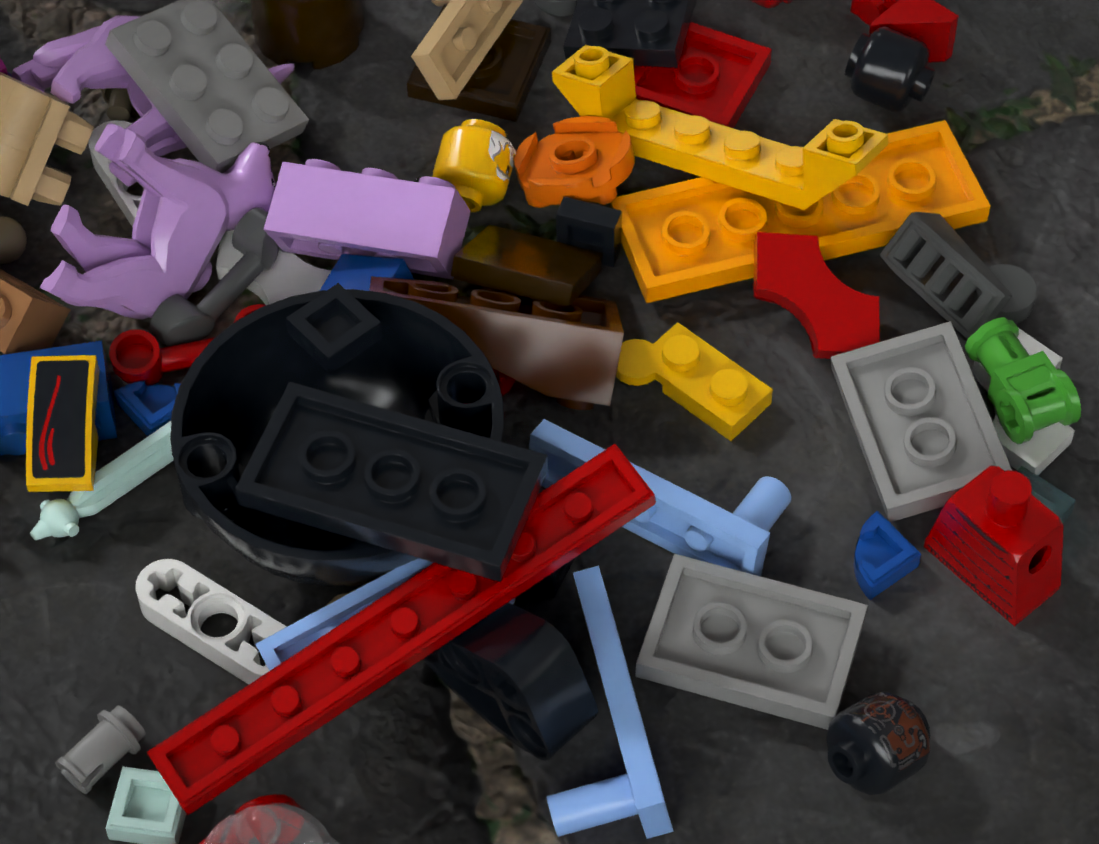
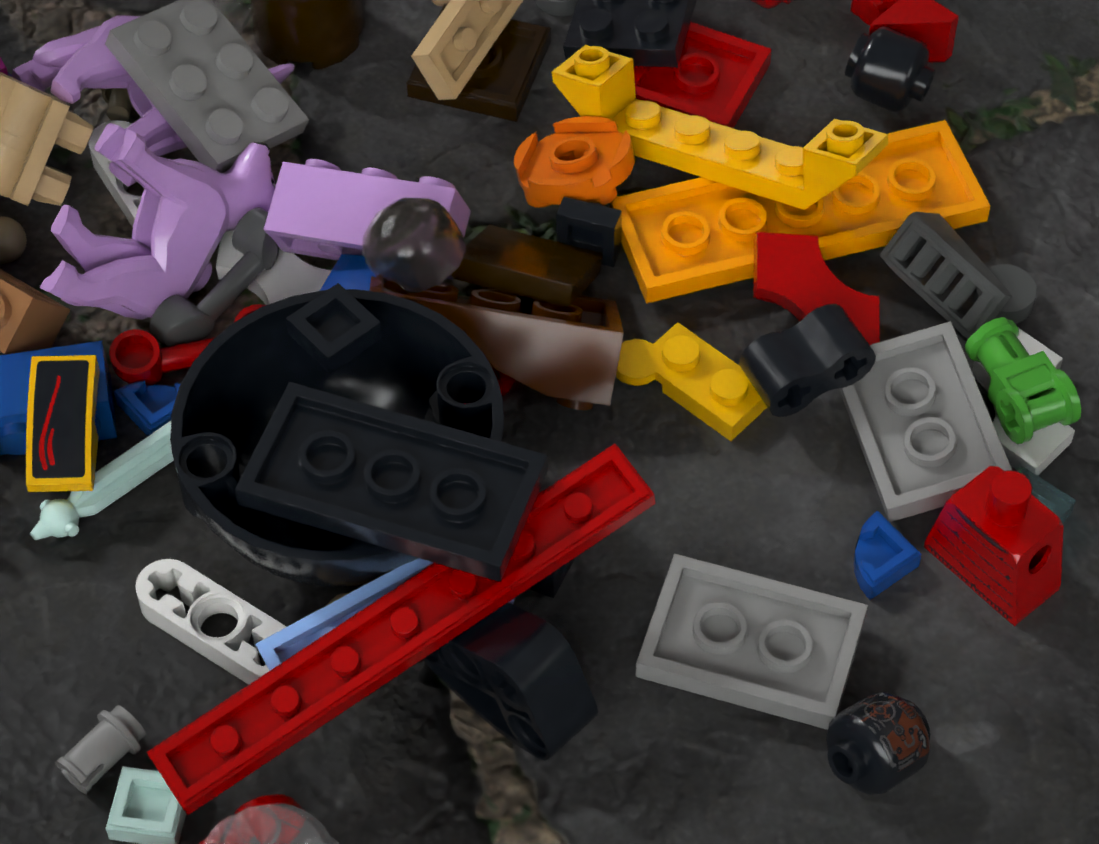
yellow head [432,119,516,212] -> none
light blue piece [529,419,791,576] -> none
light blue piece [547,565,674,839] -> none
none -> clear smoke hair [362,198,467,293]
none -> black axle [739,304,876,417]

